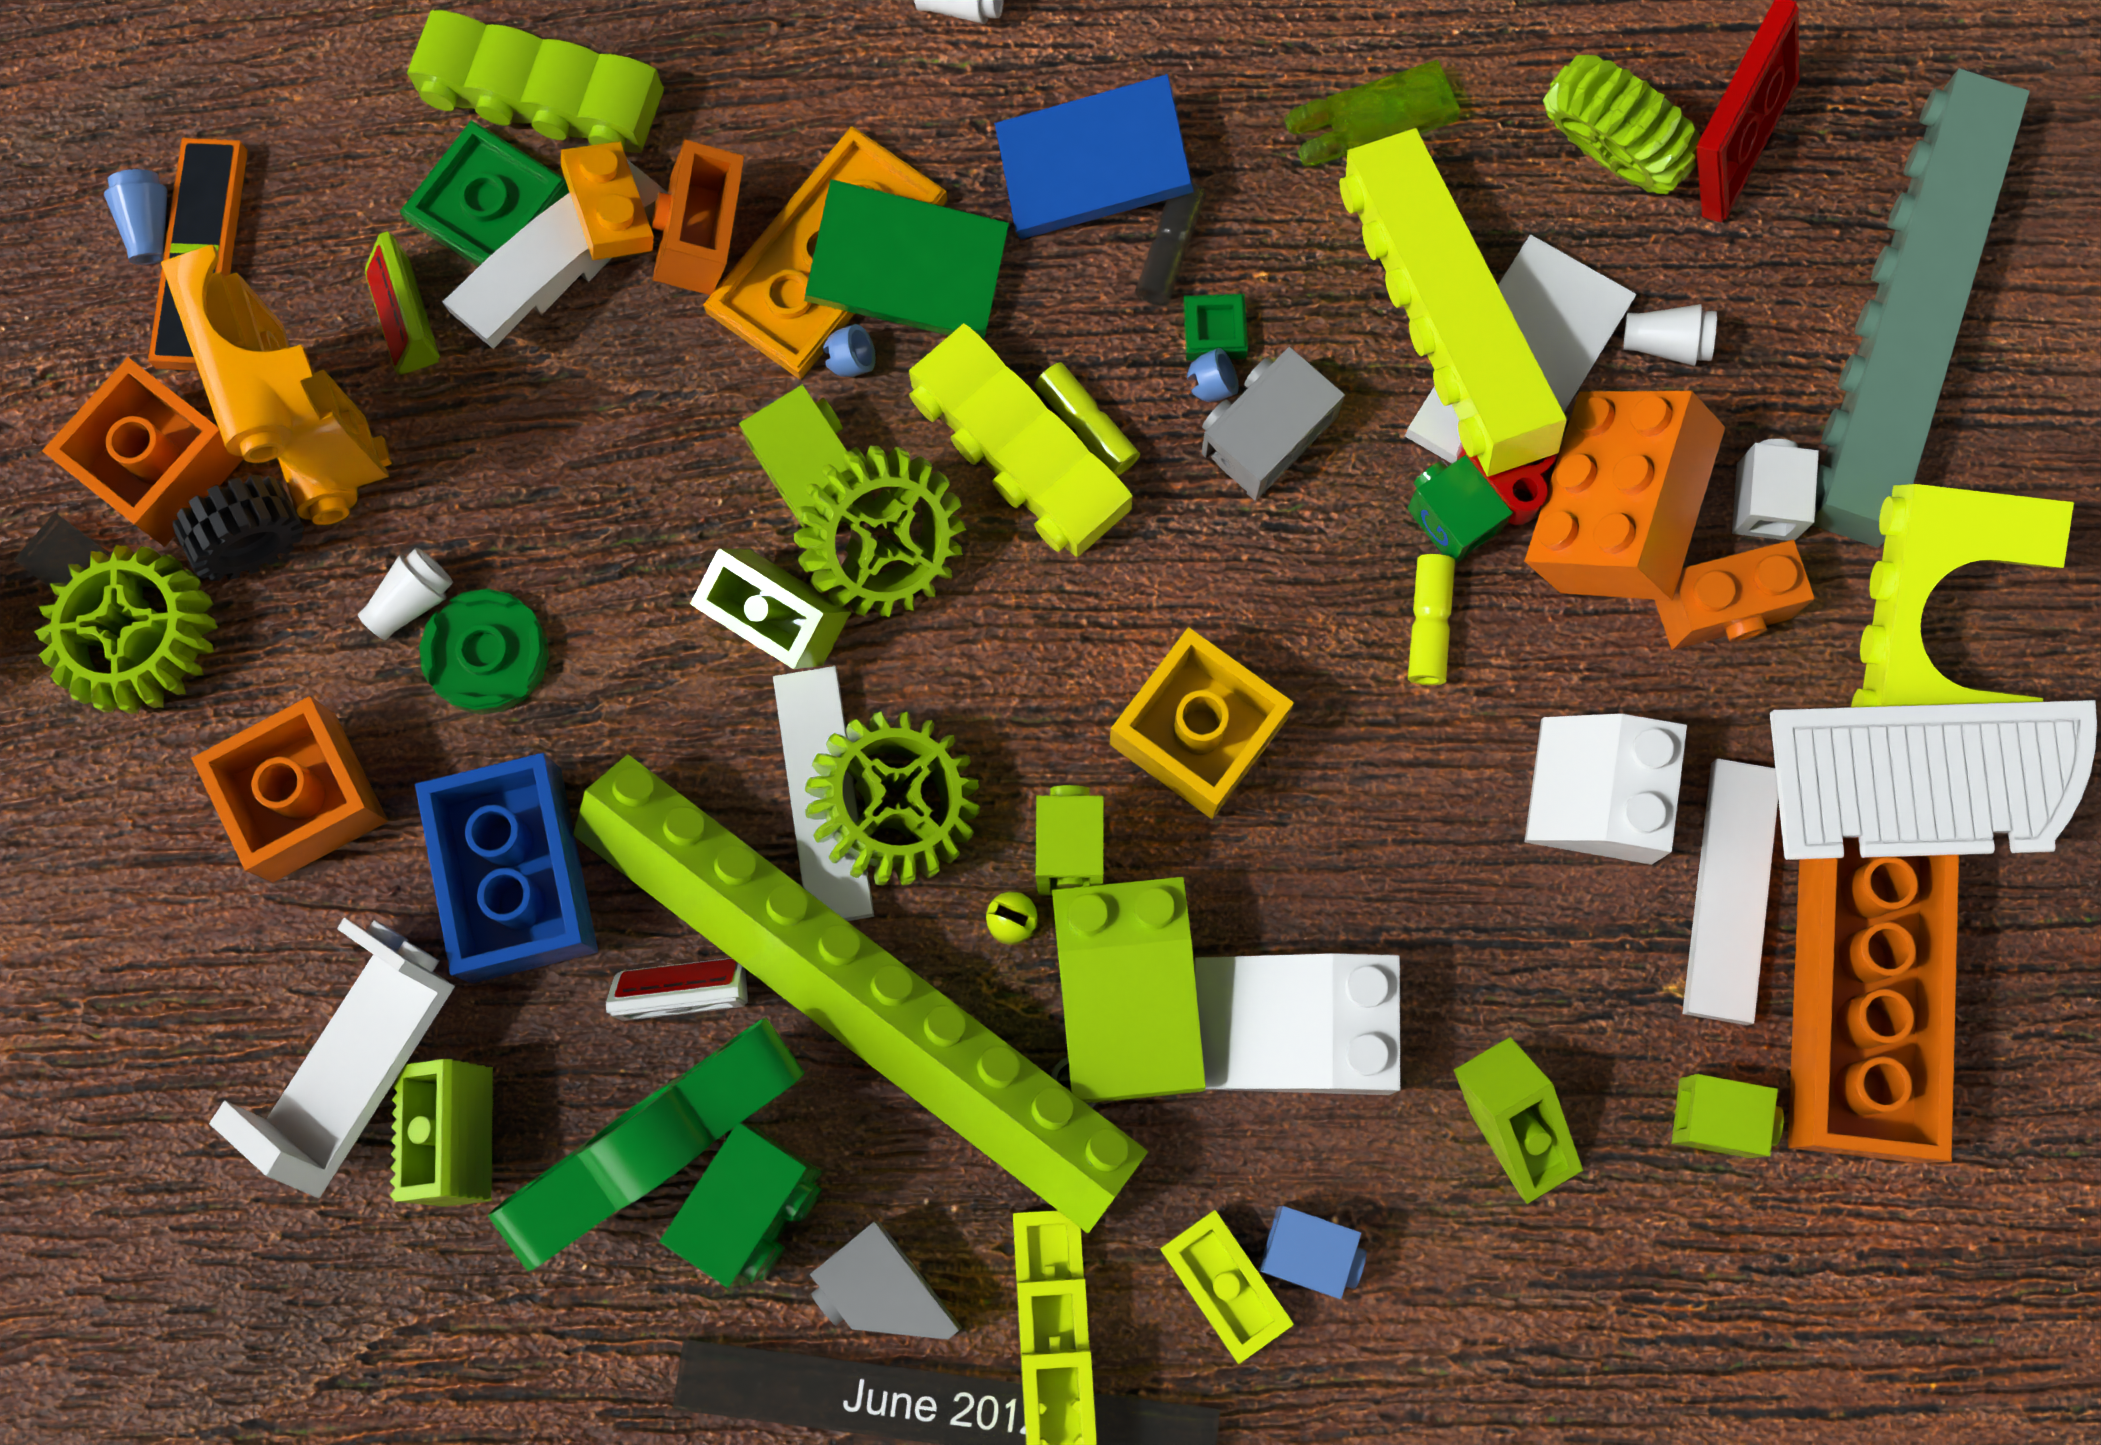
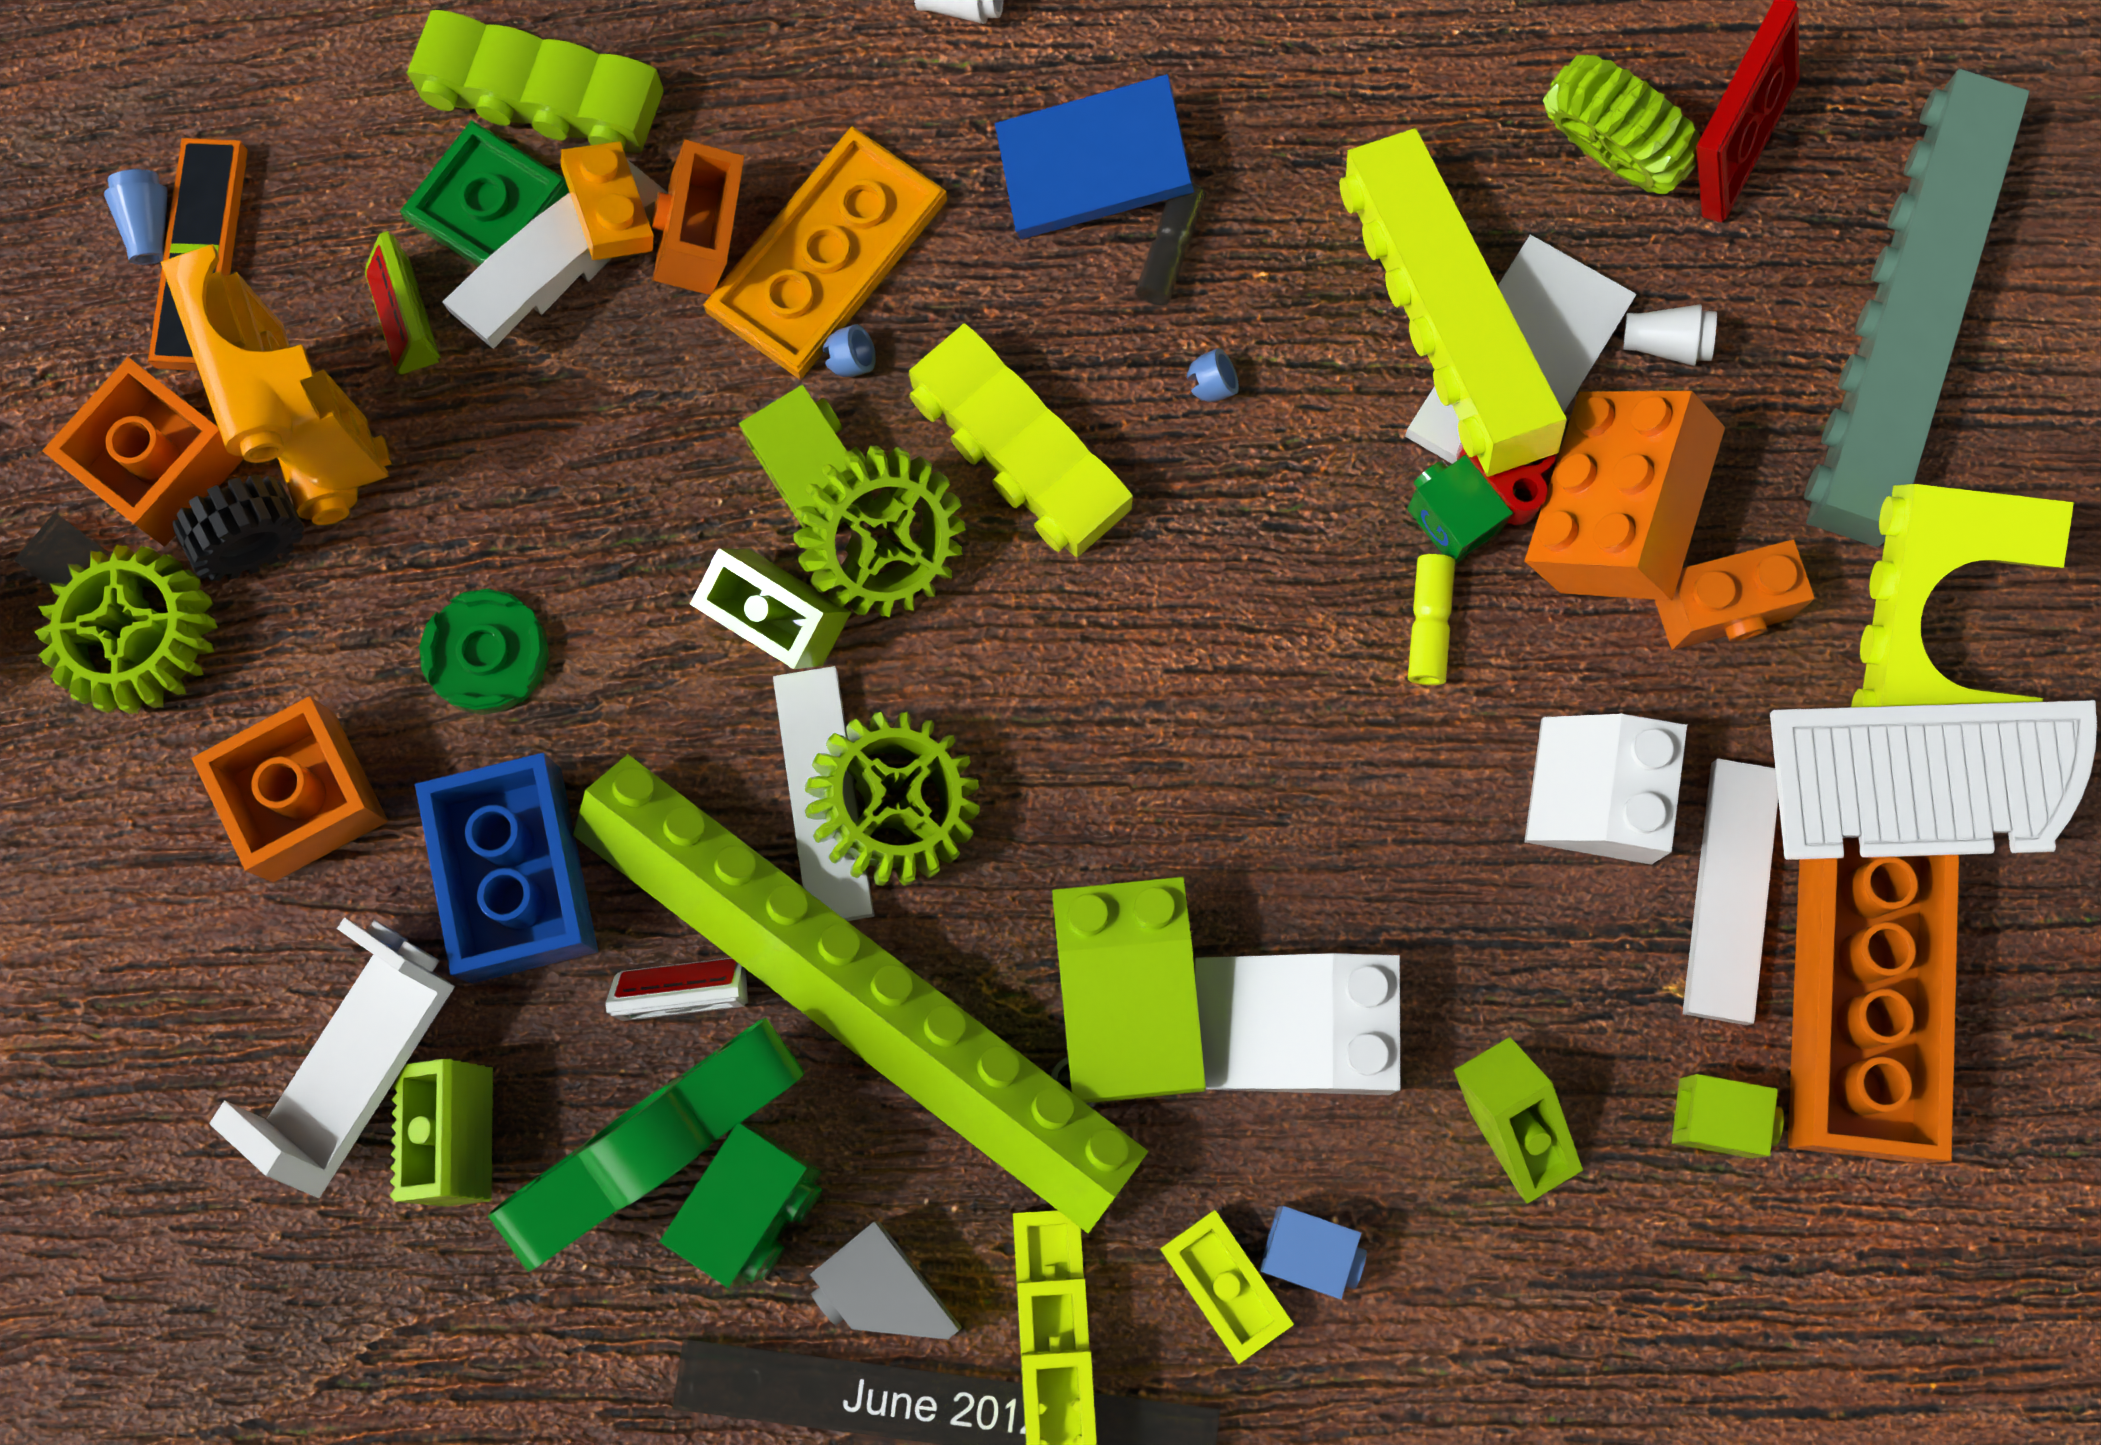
white cone [358,548,453,640] -> none
green tile [804,179,1009,340] -> none
neon yellow hinge [986,891,1038,945] -> none
neon yellow piece [1034,362,1140,477] -> none
lime brick [1036,785,1103,895] -> none
yellow brick [1110,627,1294,819] -> none
green tile [1183,294,1248,361] -> none
light grey hinge [1201,347,1345,502] -> none
clear neon green hinge [1284,59,1460,167] -> none
white brick [1732,439,1819,541] -> none

